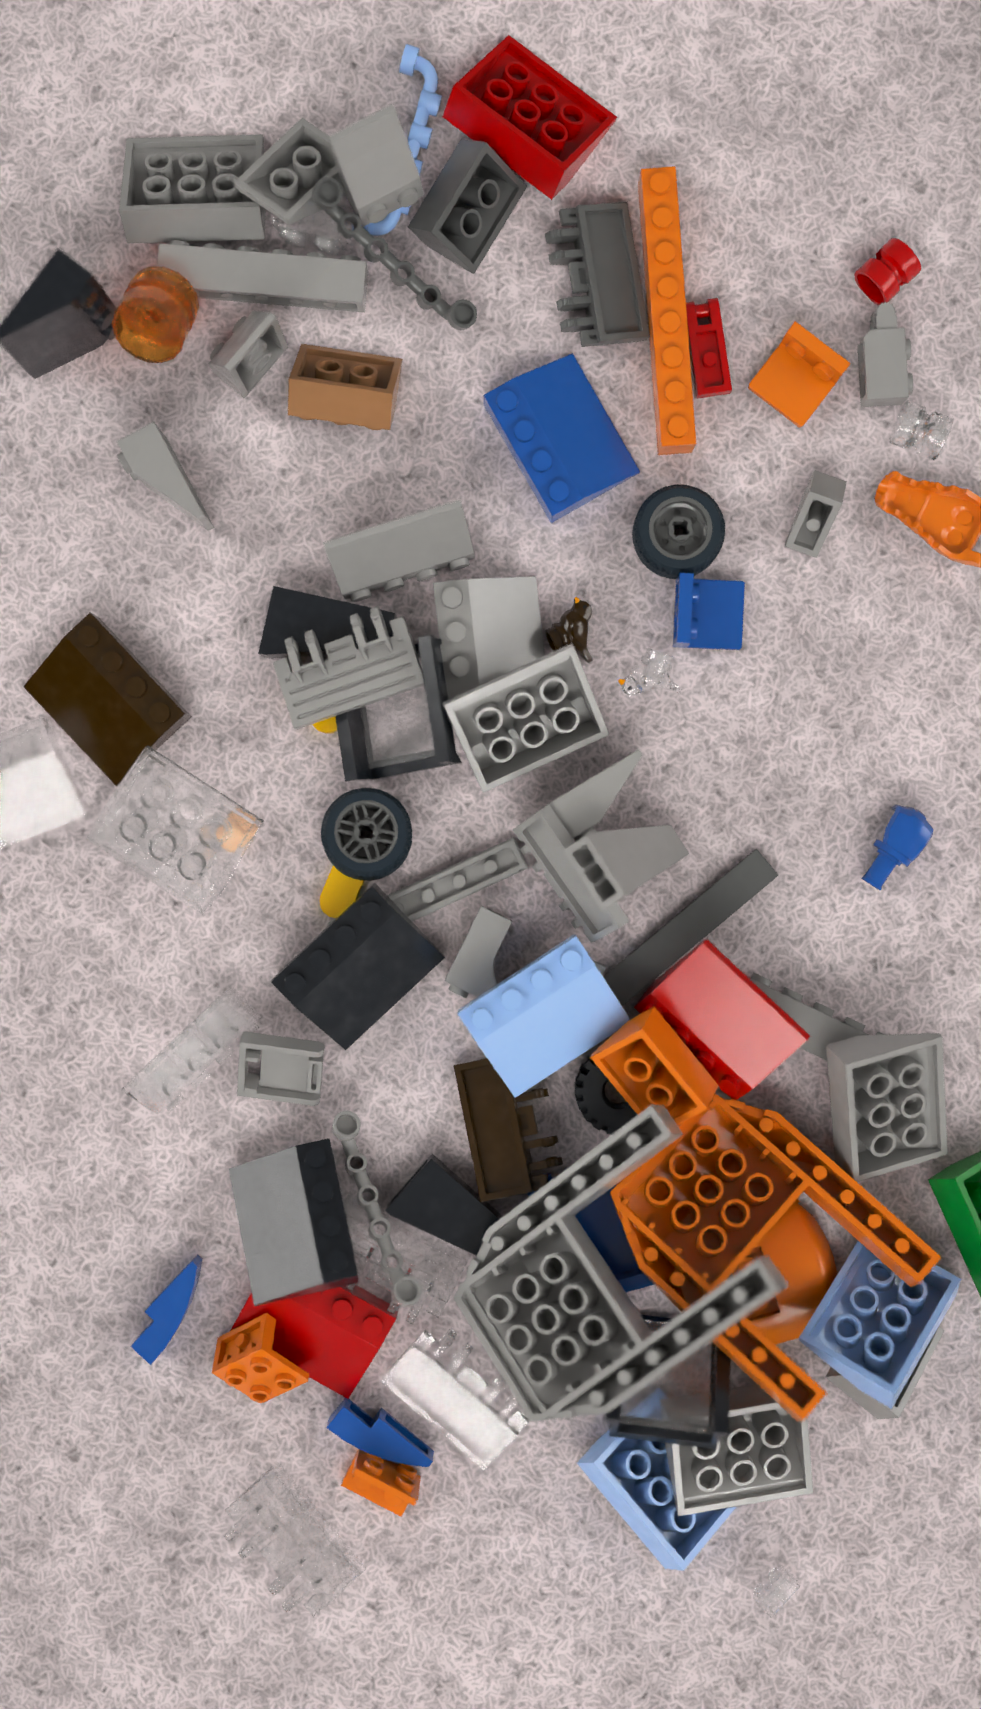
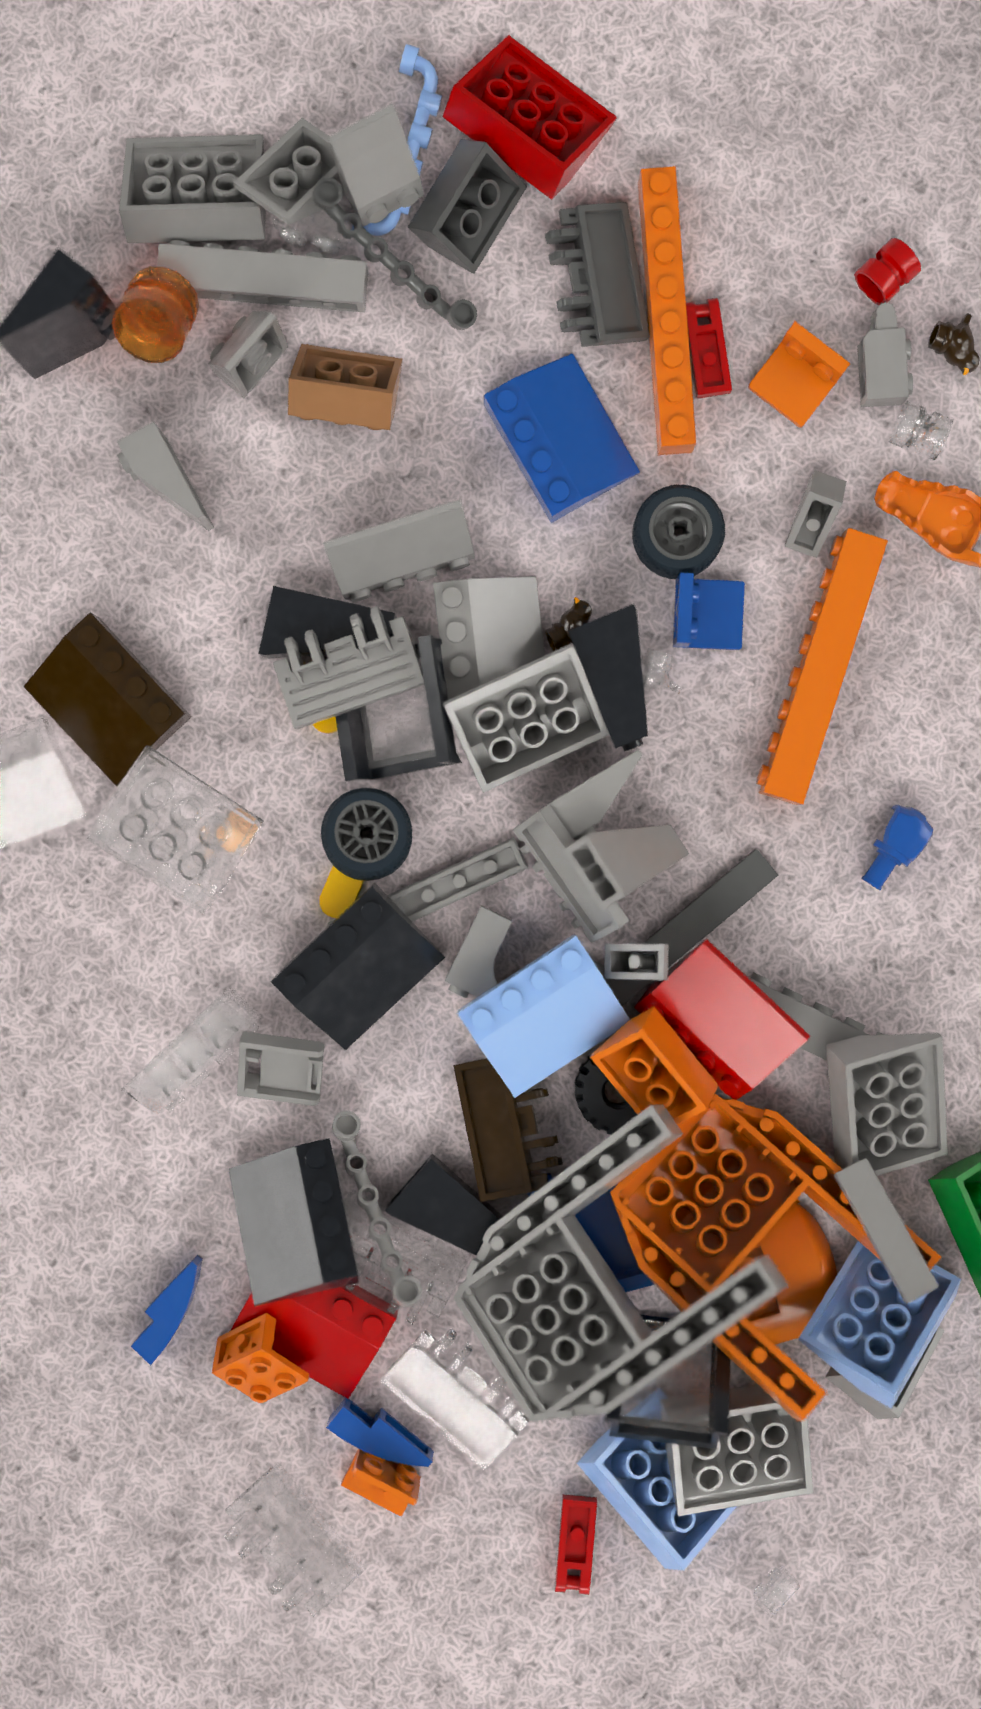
none -> red plate [555,1494,597,1595]
none -> black slope [569,604,648,752]
none -> light grey slope [604,944,668,980]
none -> orange brick [756,528,888,806]
none -> light grey tile [834,1158,939,1304]
none -> dark brown animal [928,313,980,375]

